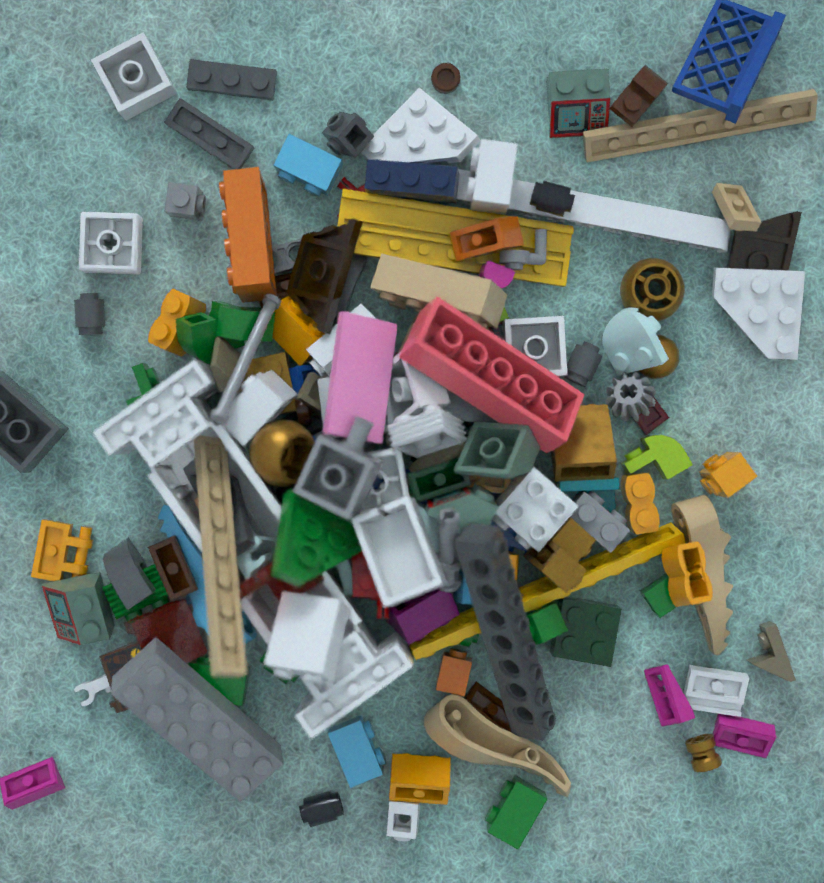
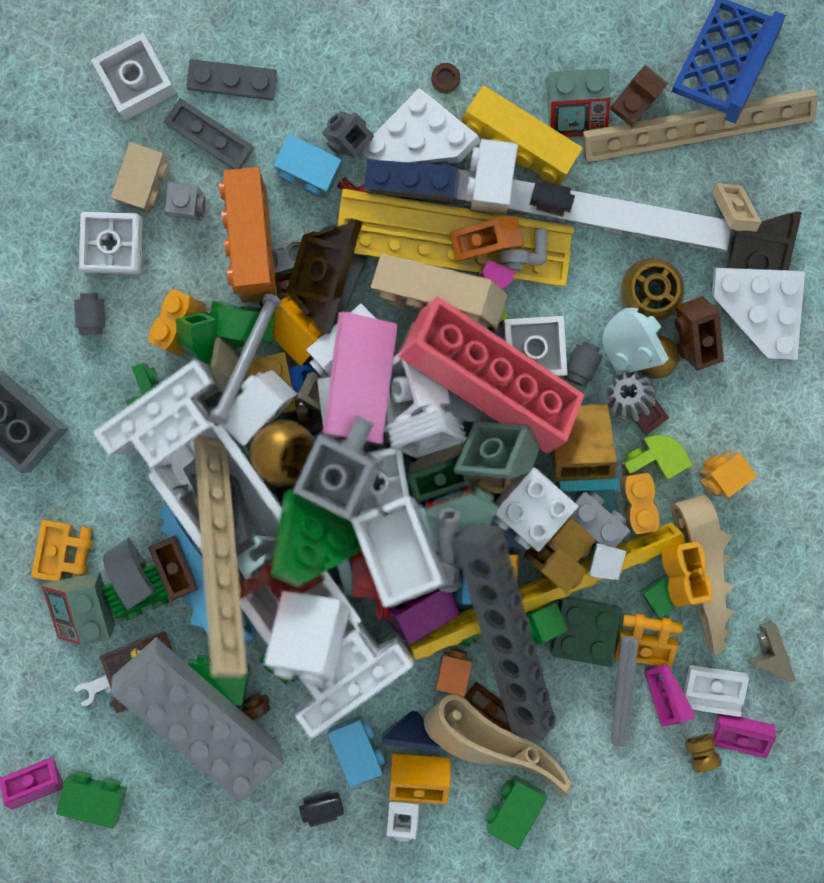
clear red bracket [123,599,207,663] -> none
none -> green brick [56,771,127,829]
none -> tan brick [111,142,170,213]
none -> reddish brown plate [242,693,270,720]
none -> dark blue slope [381,711,440,752]
none -> yellow brick [461,85,583,185]
none -> white slope [589,543,626,580]
none -> light grey axle [611,636,638,747]
none -> light orange plate [614,613,683,668]
none -> reddish brown brick [674,296,724,371]

